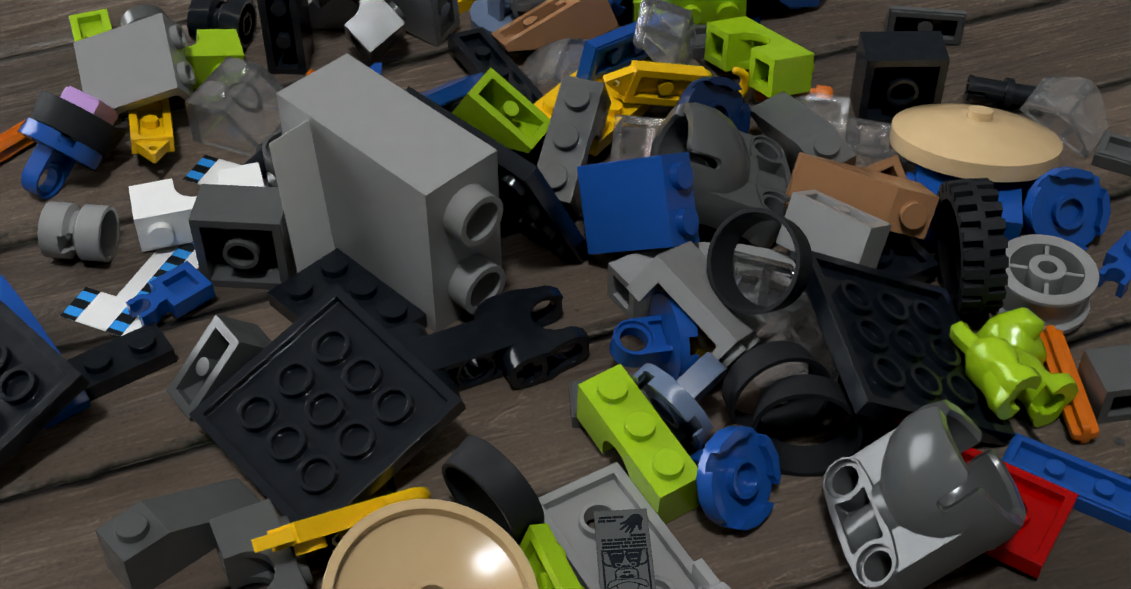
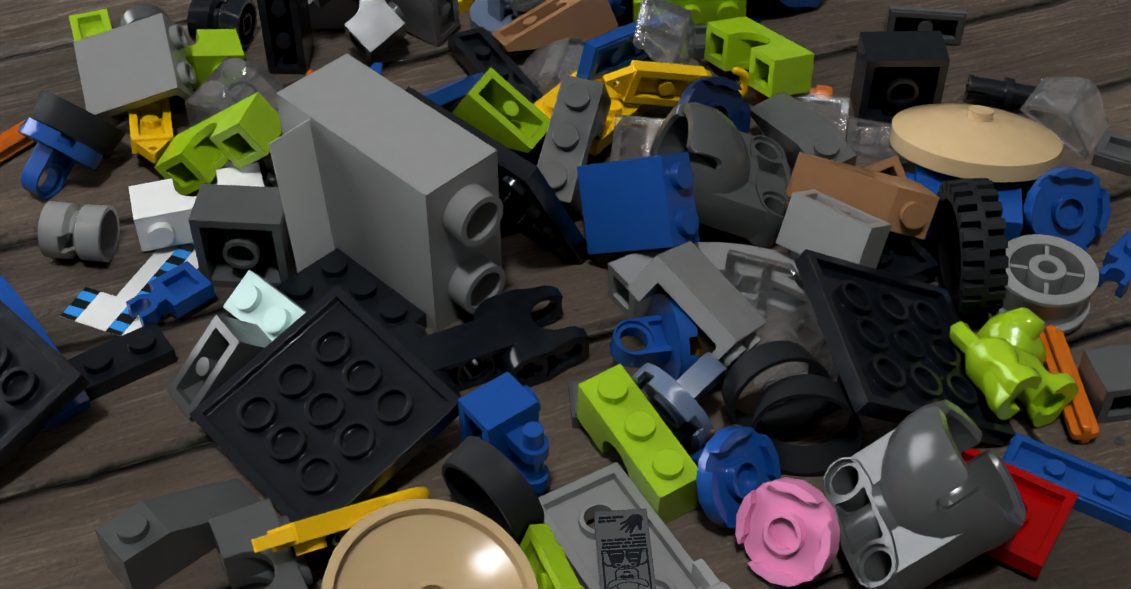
lavender tile [60,86,118,125] -> none
black tyre [707,208,813,315] -> none
none -> lime arch [154,92,282,196]
none -> light aqua plate [223,270,307,341]
none -> blue brick [458,372,550,497]
none -> bright pink tile [735,477,840,587]

